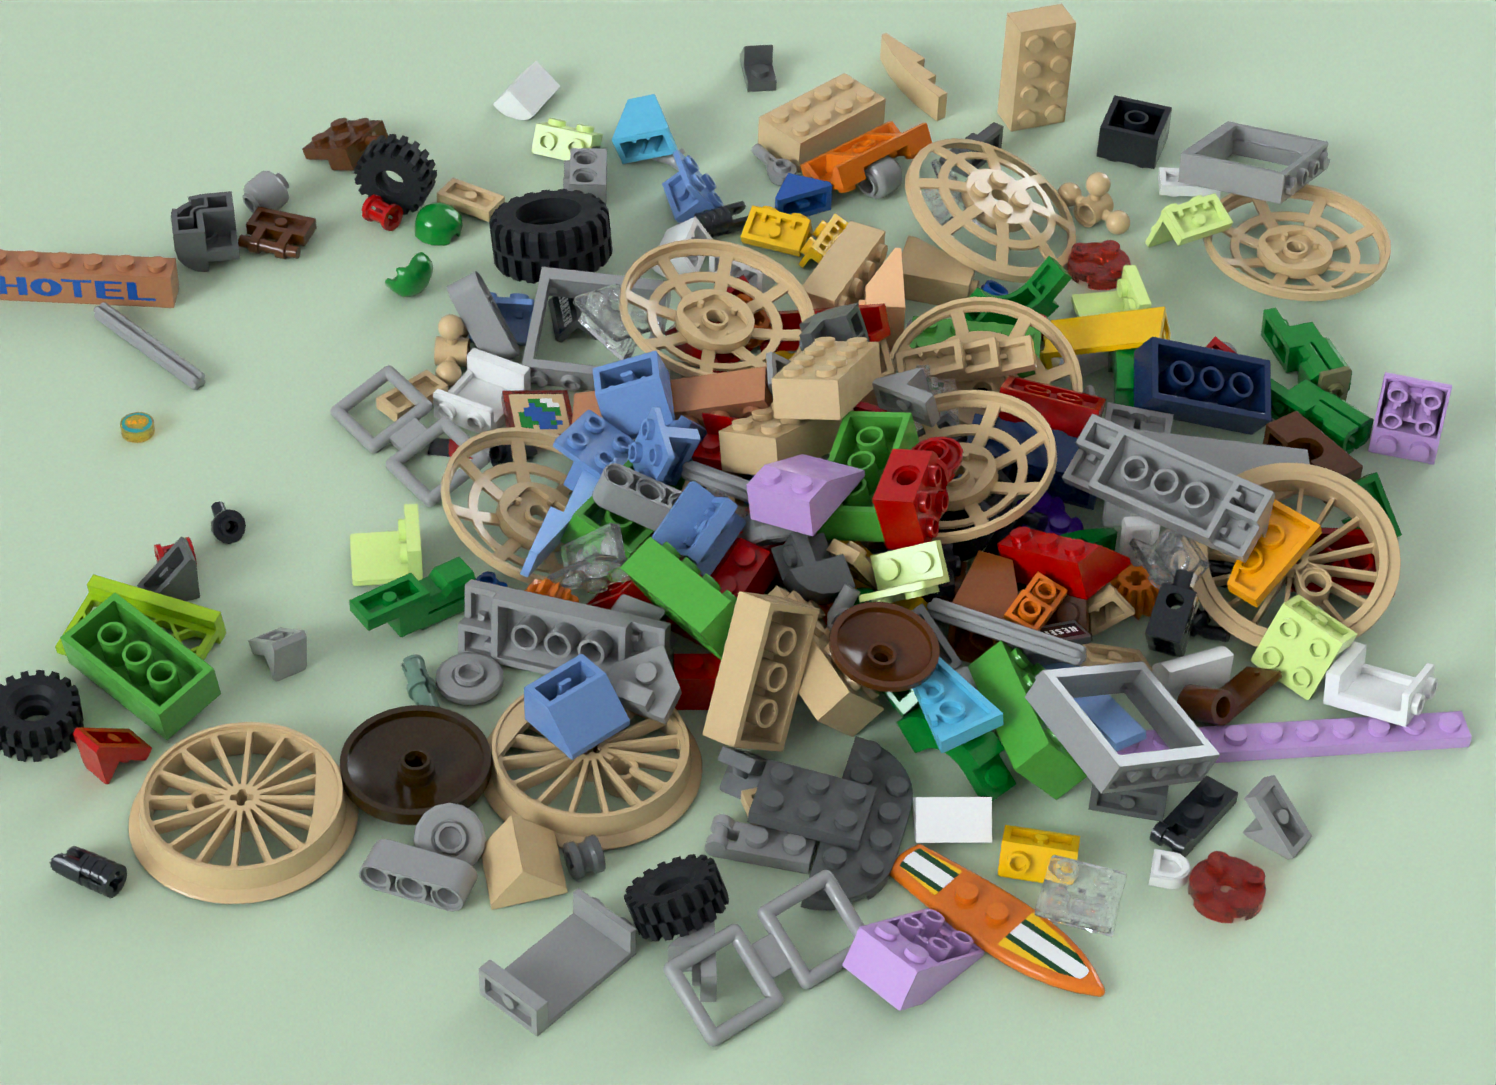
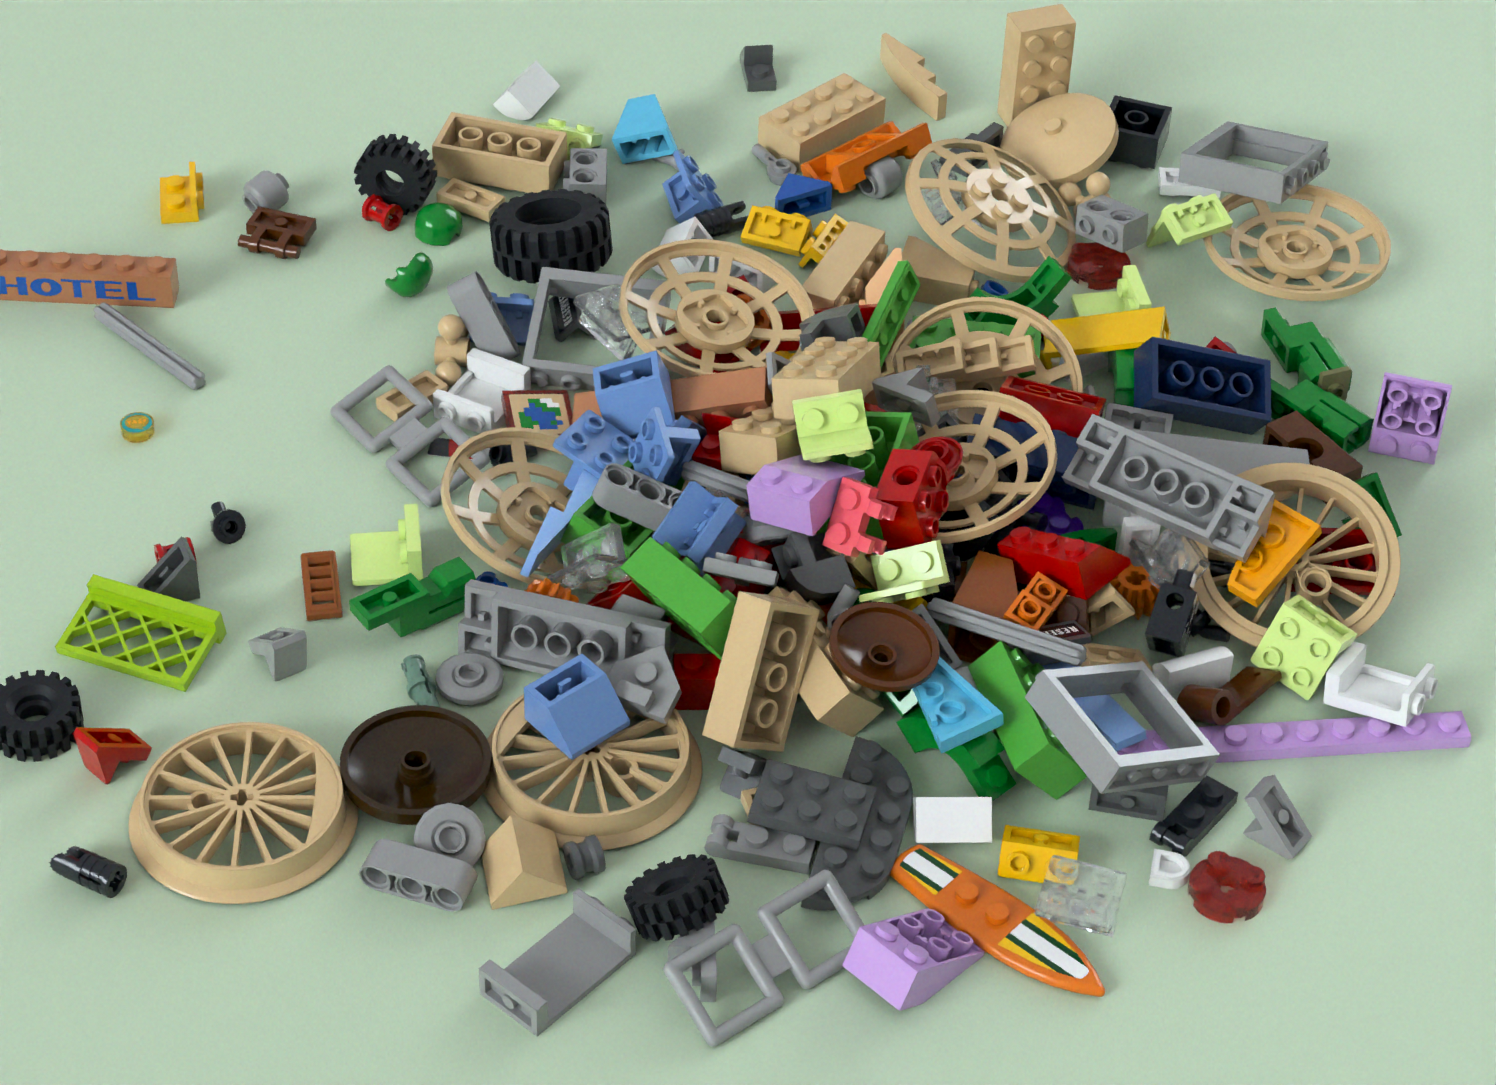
bright green brick [60,592,221,740] -> none
dark grey brick [171,191,240,272] -> none
reddish brown plate [302,118,388,171] -> none
none -> yellow bracket [160,162,204,224]
none -> dark orange slope [300,550,343,621]
none -> tan brick [432,112,567,193]
none -> light grey plate [702,552,779,588]
none -> yellowish green bracket [792,389,874,463]
none -> coral plate [822,477,898,557]
none -> bright green tile [862,260,921,368]
none -> tan dish [1000,93,1119,189]
none -> light grey brick [1076,195,1149,253]

